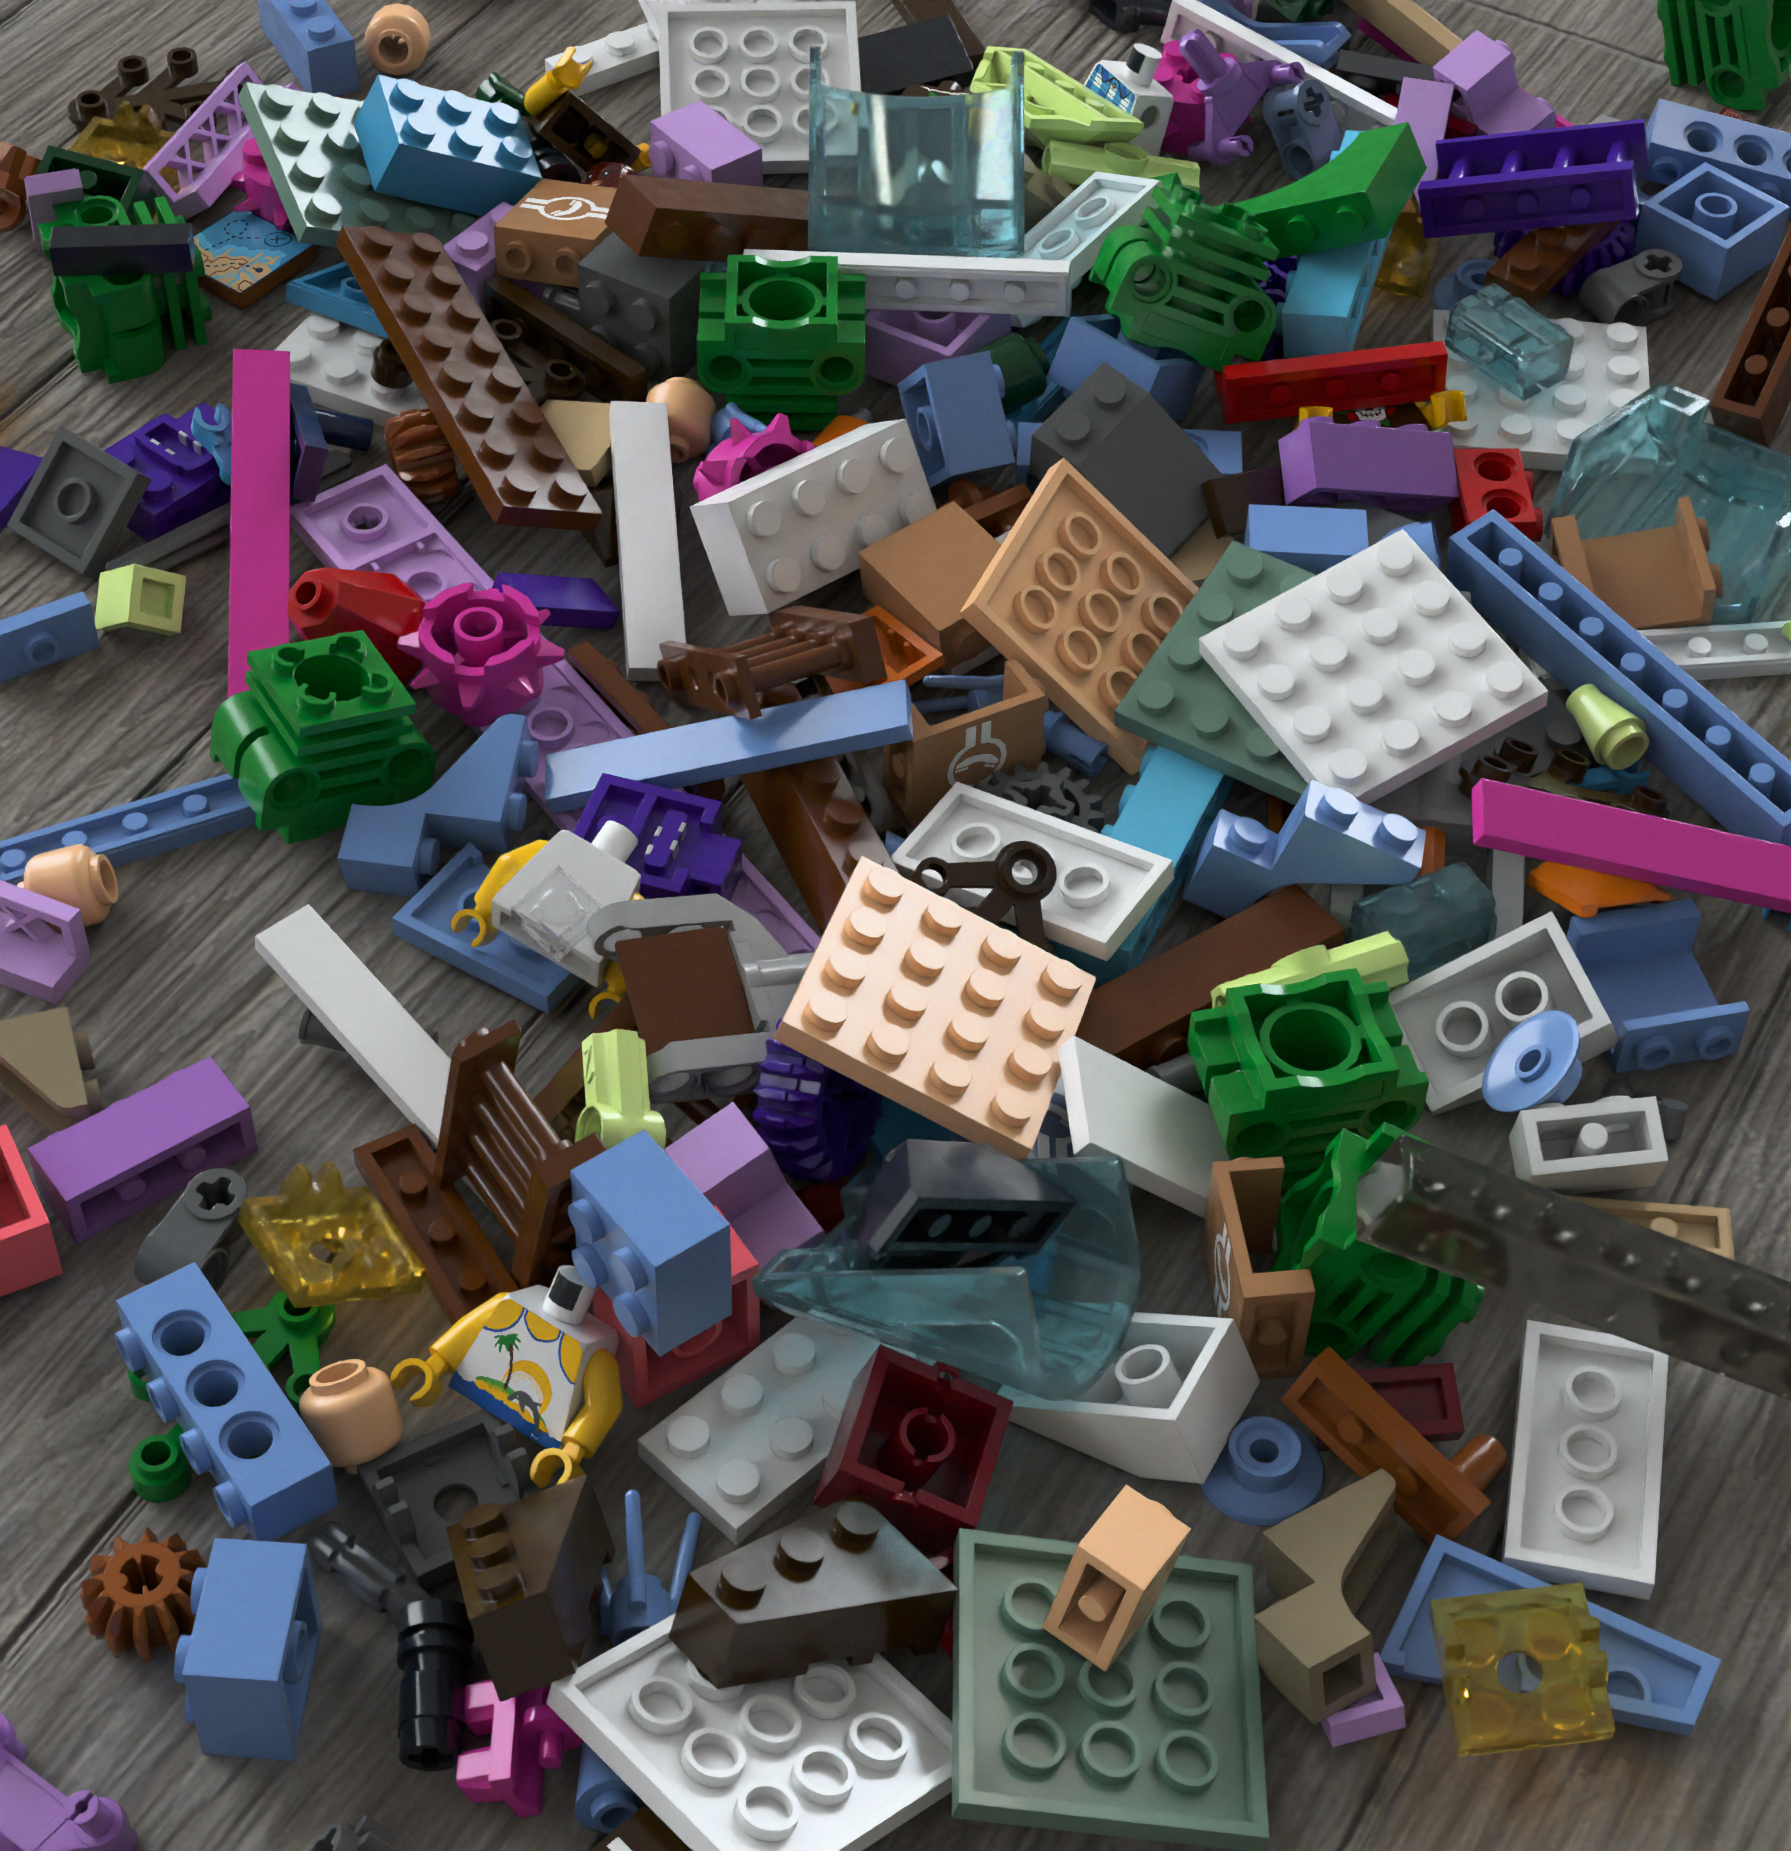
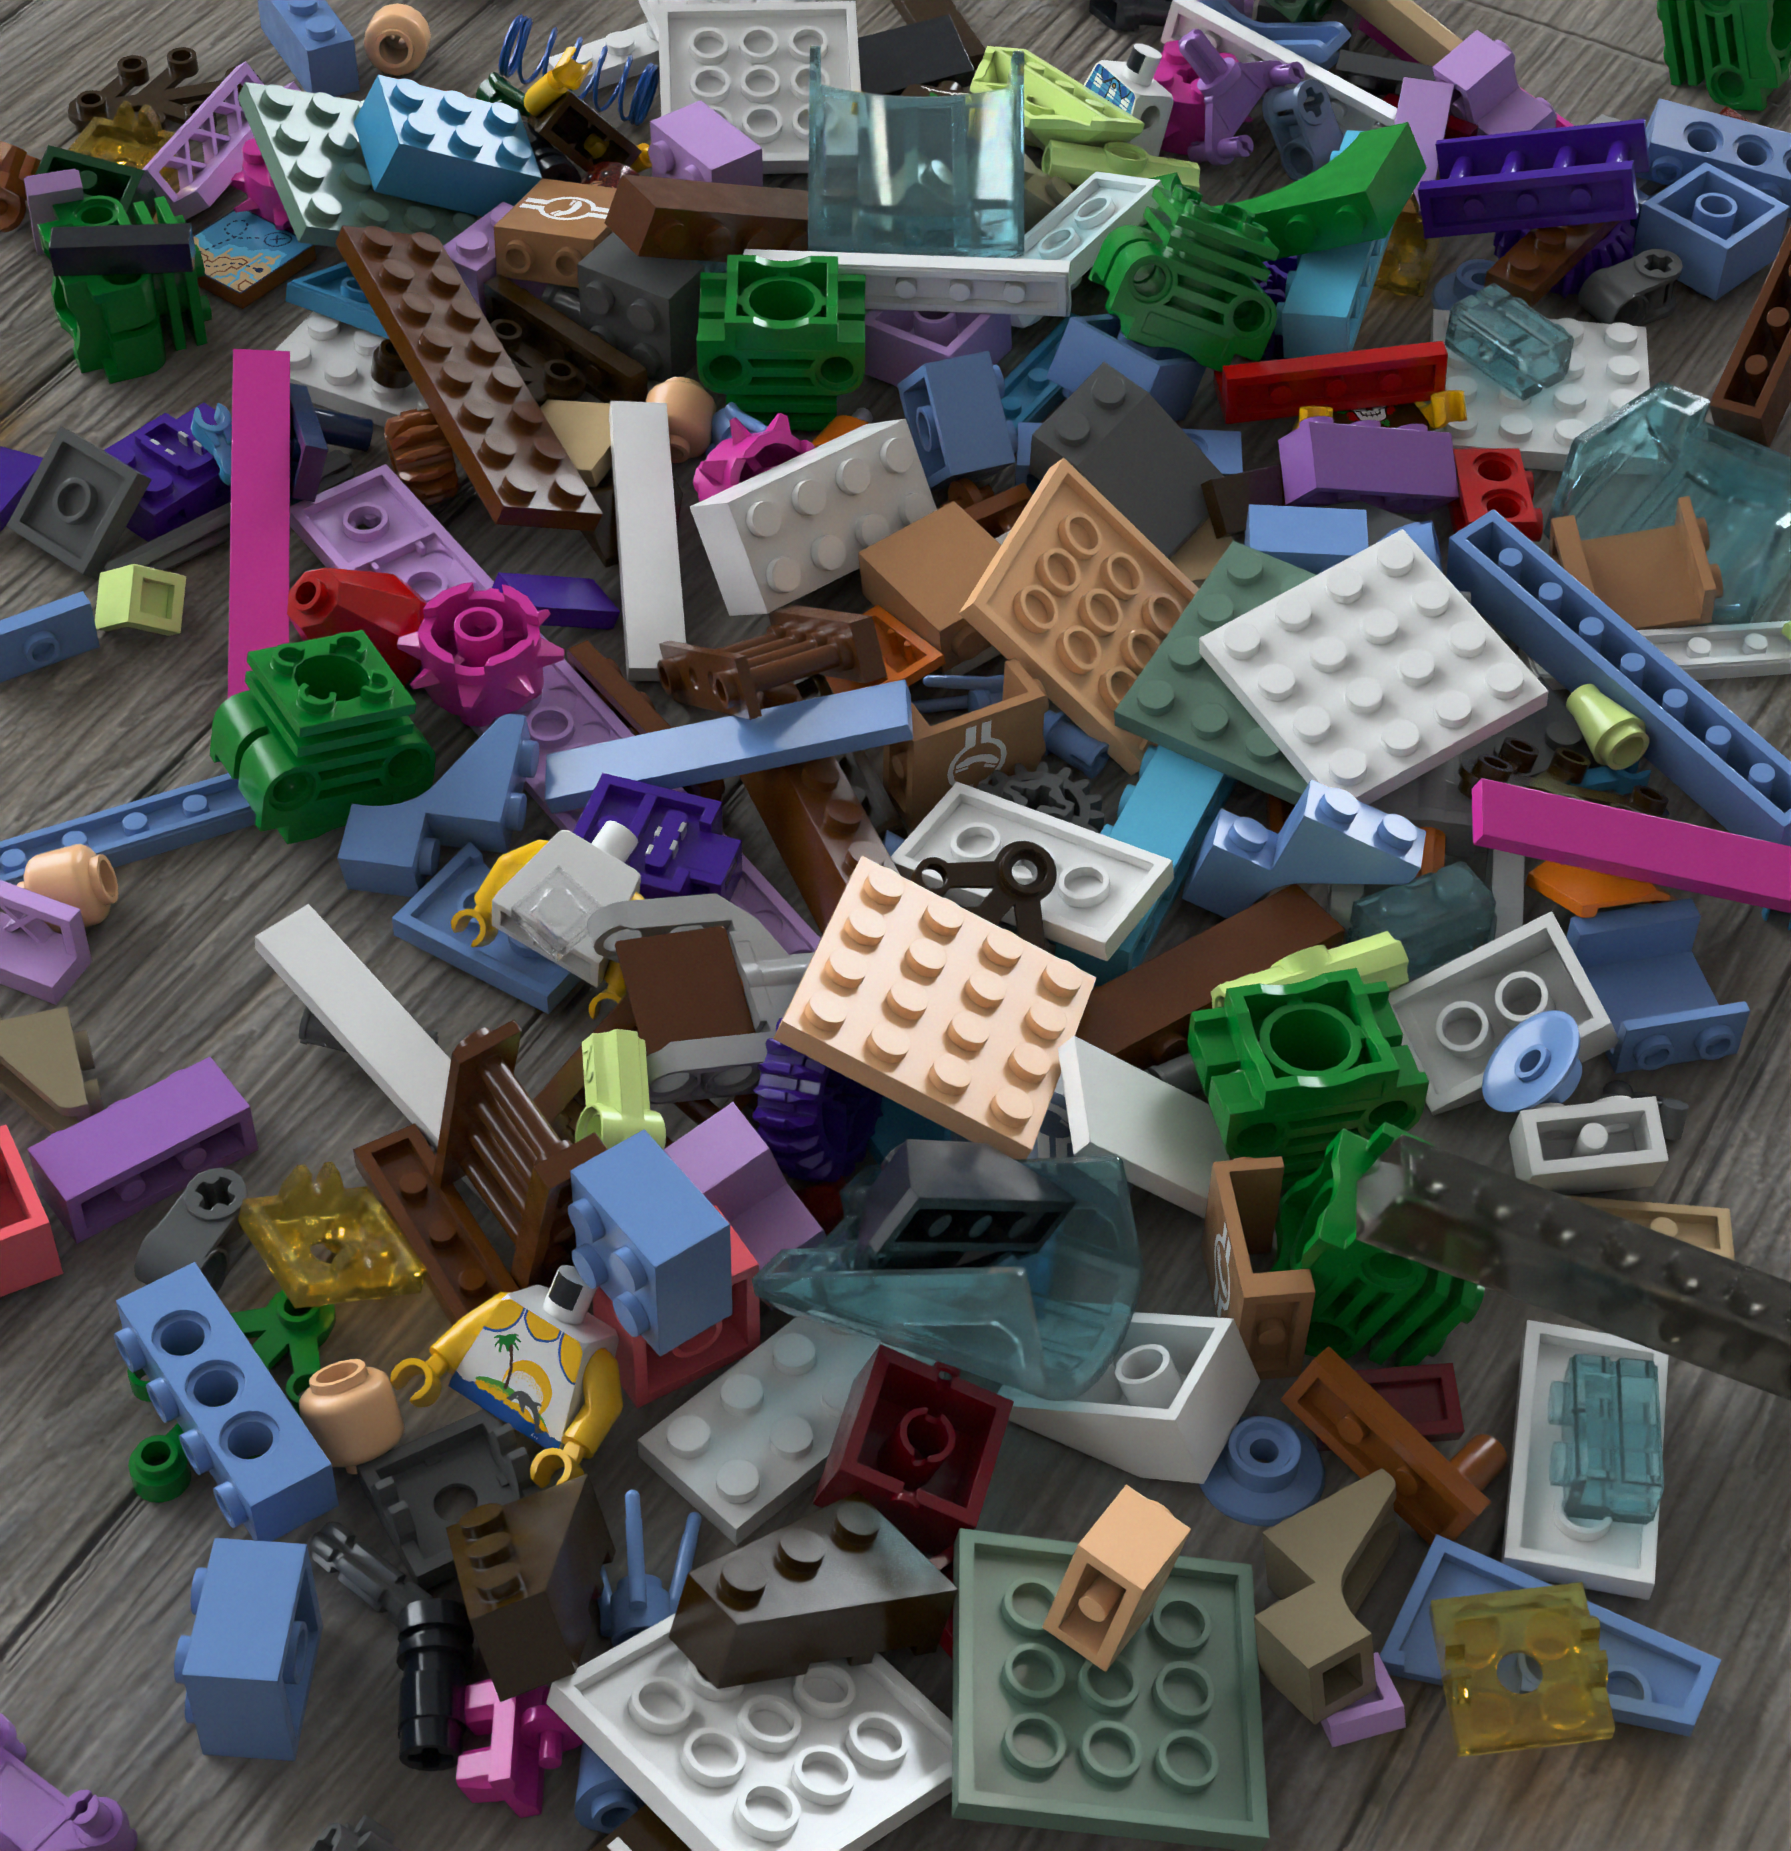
dark orange gear [80,1527,207,1663] -> none
dark green head [973,332,1050,415] -> none
none -> blue piece [498,14,660,126]
none -> clear light blue brick [1548,1353,1664,1525]

